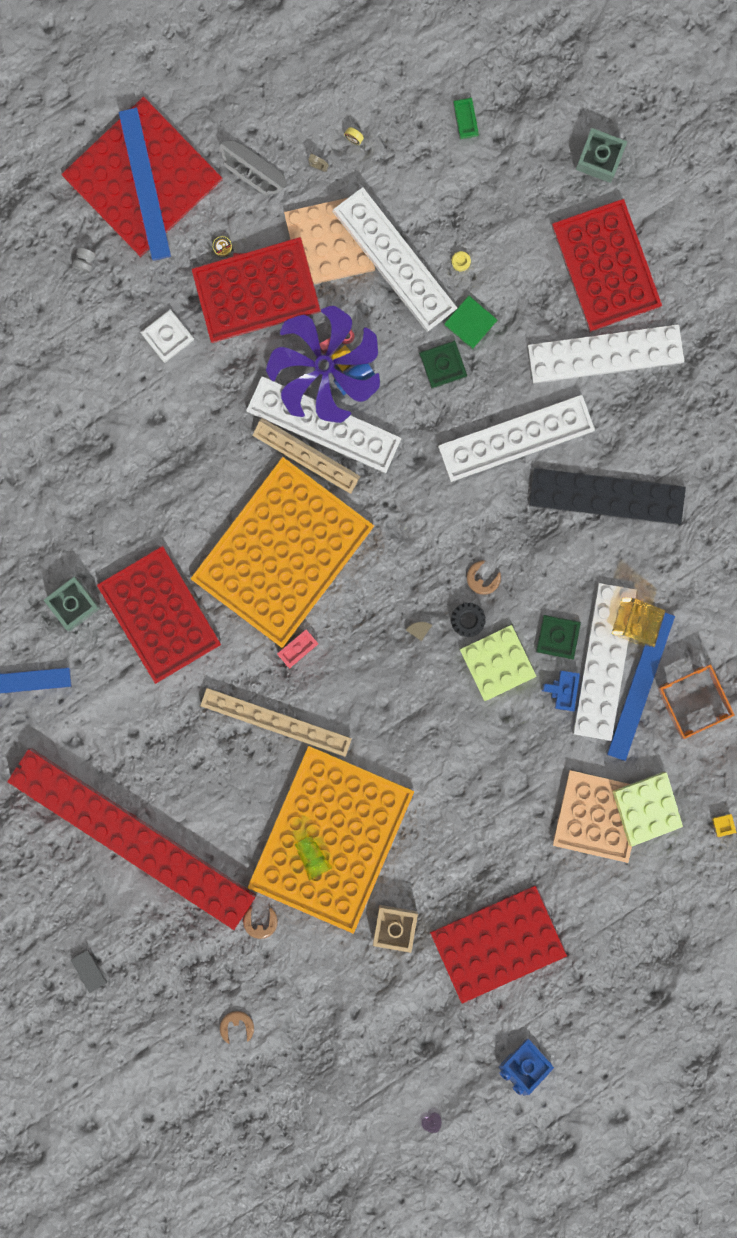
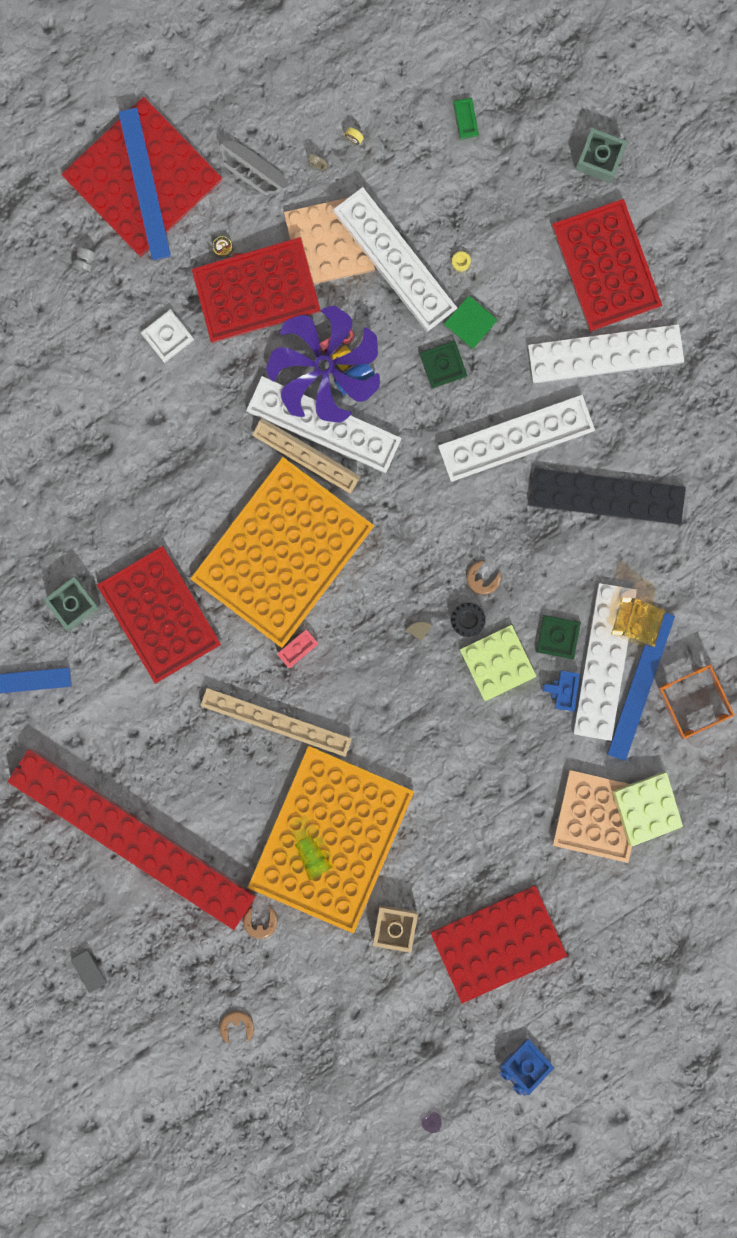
yellow plate [712,814,737,837] -> none

